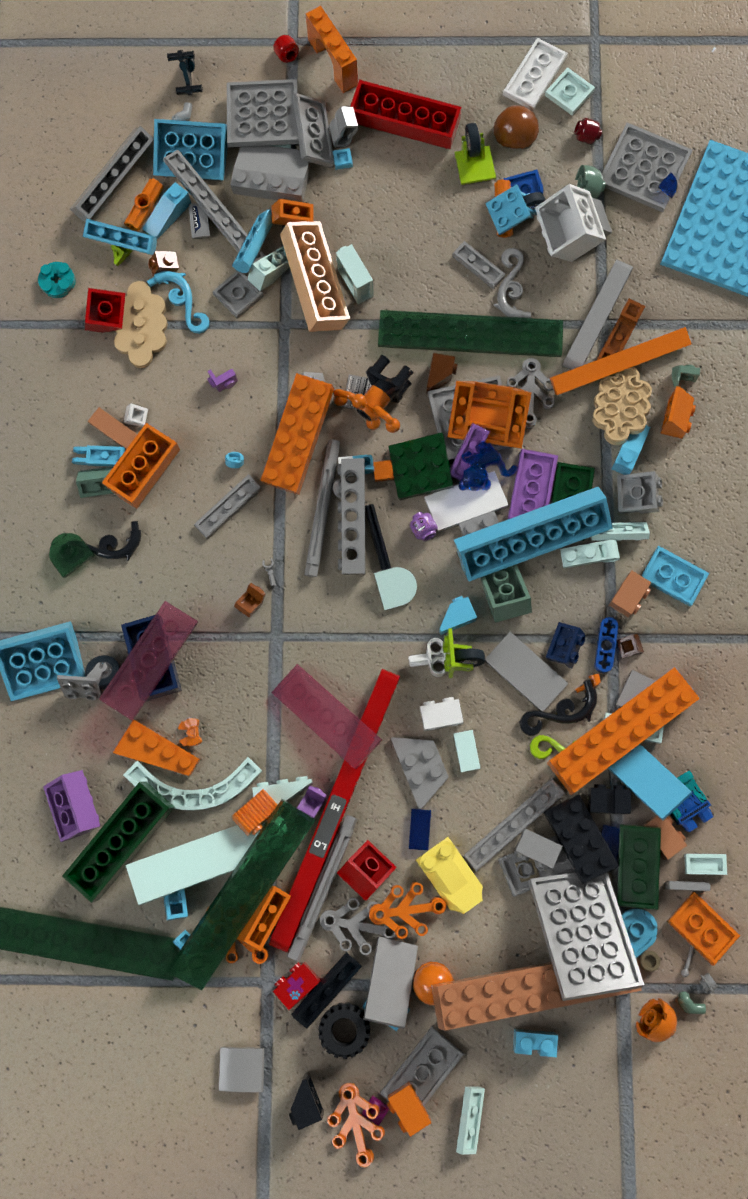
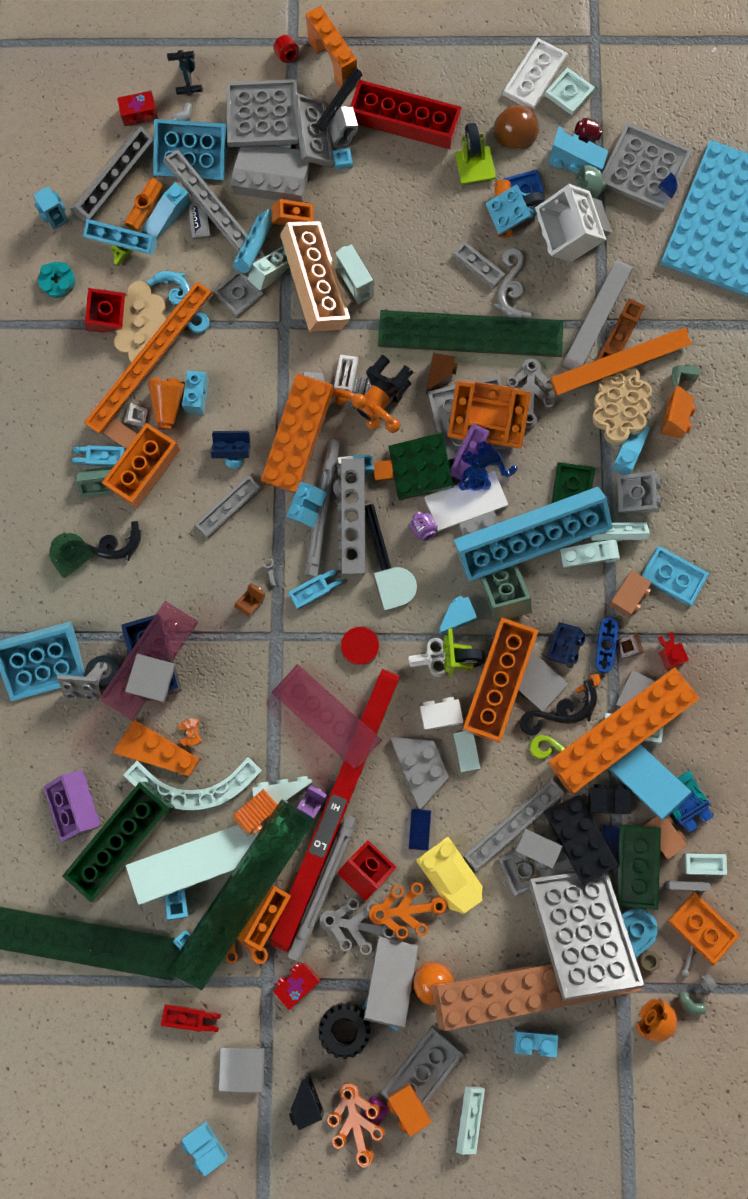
bracket [148,251,179,276] -> none
medium lavender bracket [207,369,238,392] -> none
black plate [291,952,362,1029] -> none
medium lavender tile [507,449,558,520] -> none
none -> medium azure brick [33,186,69,230]
none -> orange plate [84,281,212,435]
none -> red brick [117,90,159,126]
none -> light grey tile [125,654,176,703]
none -> orange cone [148,377,185,429]
none -> red hinge [161,1004,221,1032]
none -> medium azure brick [182,370,209,415]
none -> medium azure brick [182,1121,228,1177]
none -> dark blue bracket [211,431,251,459]
none -> medium azure brick [286,481,327,528]
none -> medium azure hinge [288,569,343,610]
none -> black axle [316,68,363,131]
none -> white tile [333,355,359,392]
none -> red tile [341,627,379,665]
none -> orange brick [462,617,539,744]
none -> medium azure wedge [549,126,608,173]
none -> red brick [657,632,689,671]

